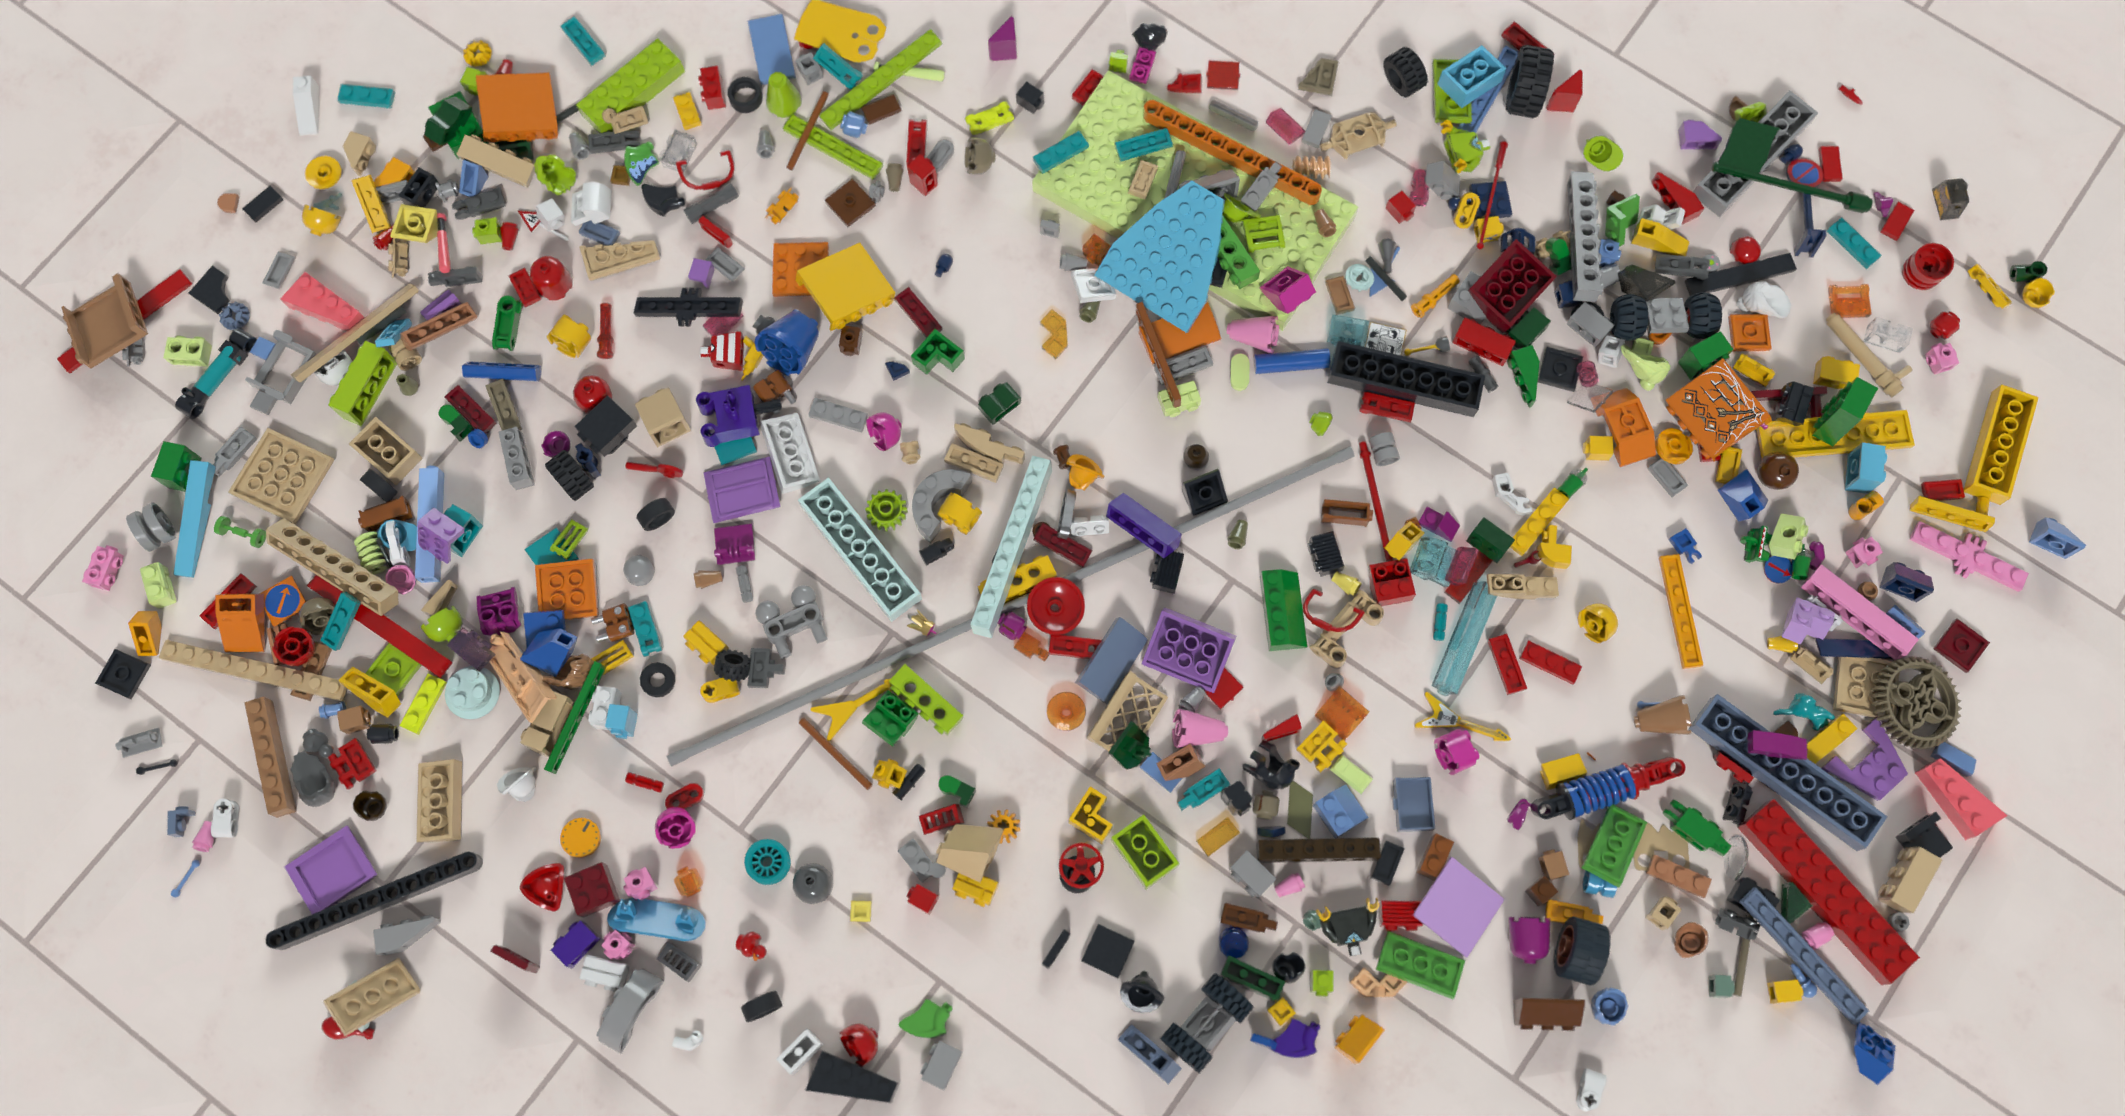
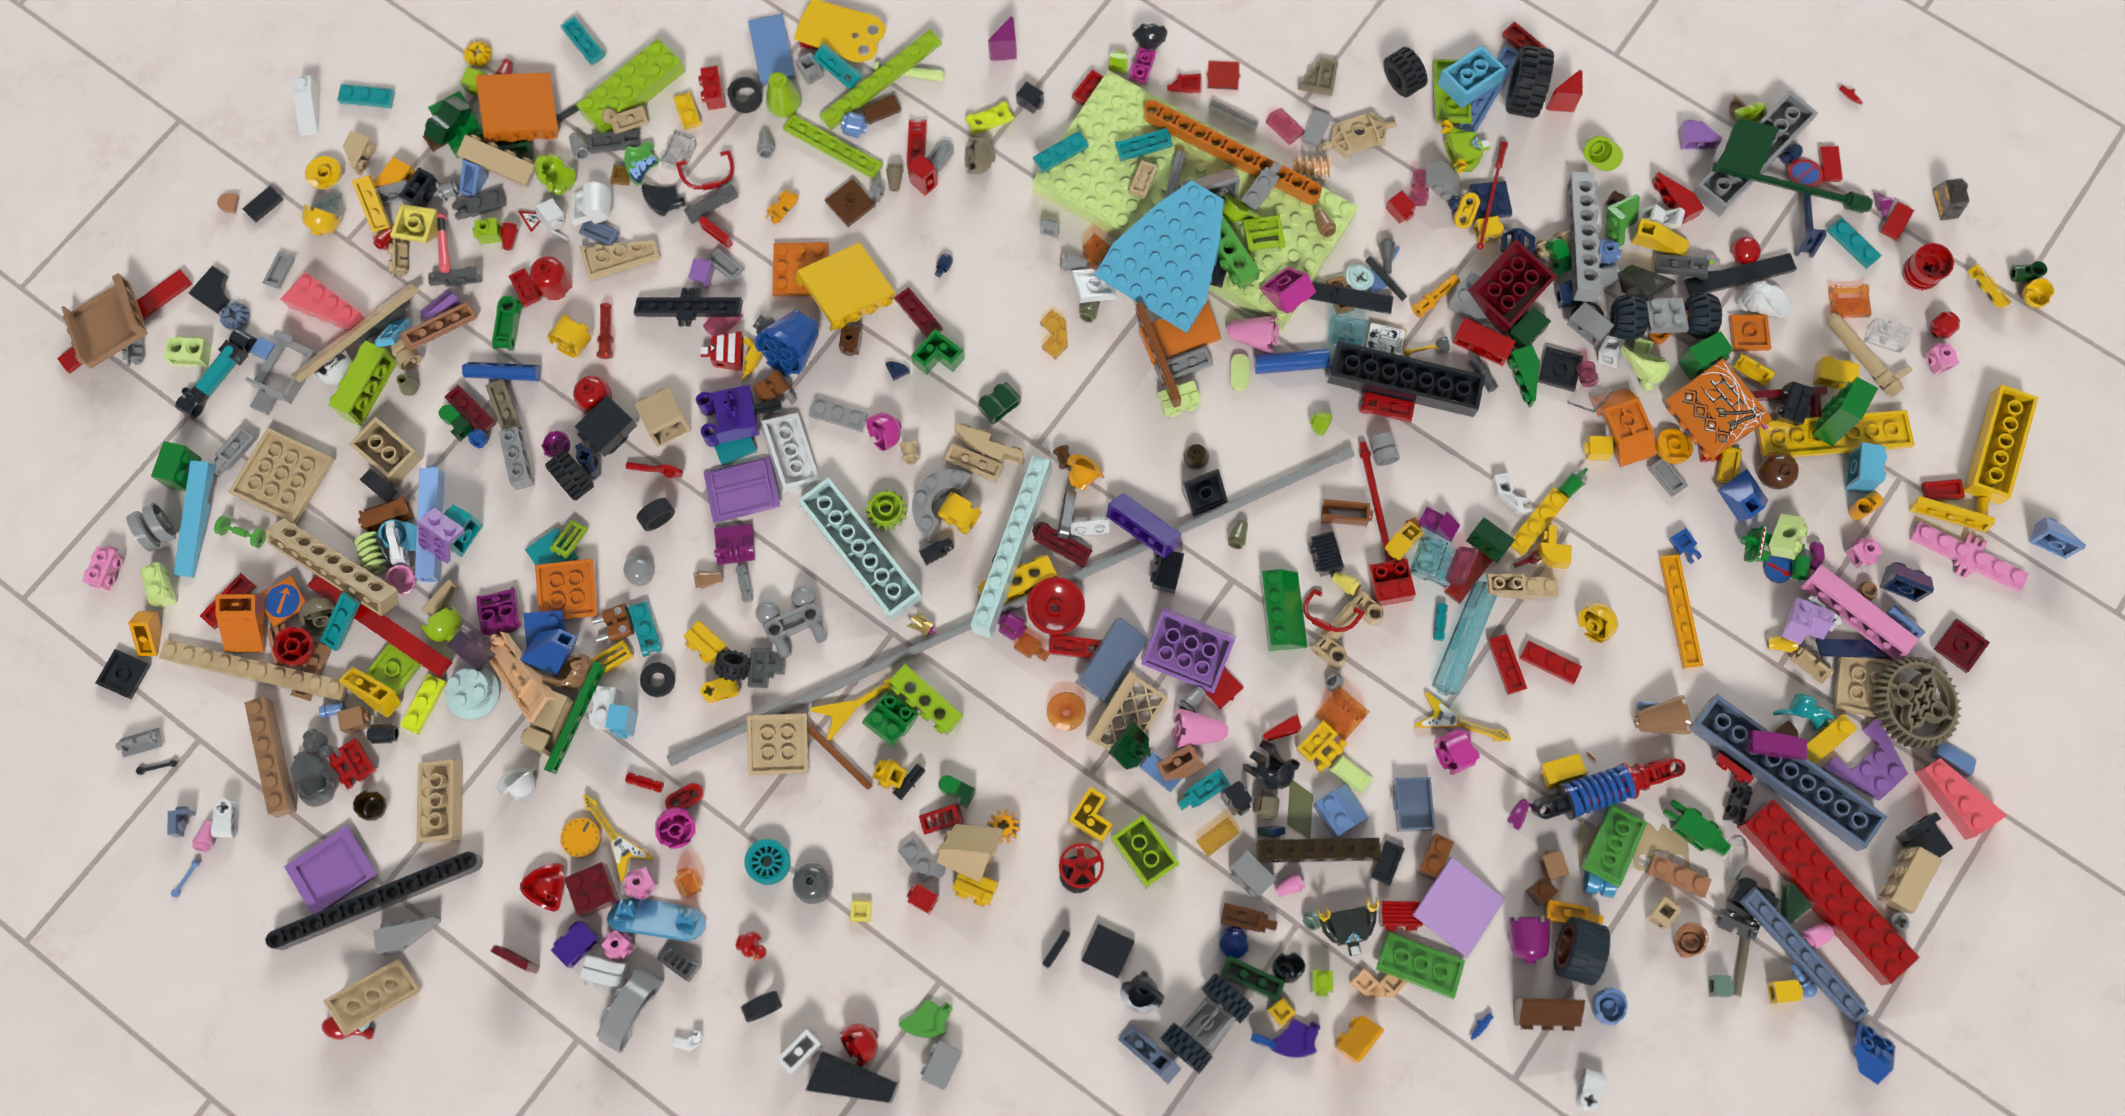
dark orange piece [786,91,829,171] -> none
none -> piece [583,794,654,881]
none -> tan plate [747,713,809,775]
none -> black piece [1310,282,1394,314]
none -> blue helmet [1470,1013,1494,1040]

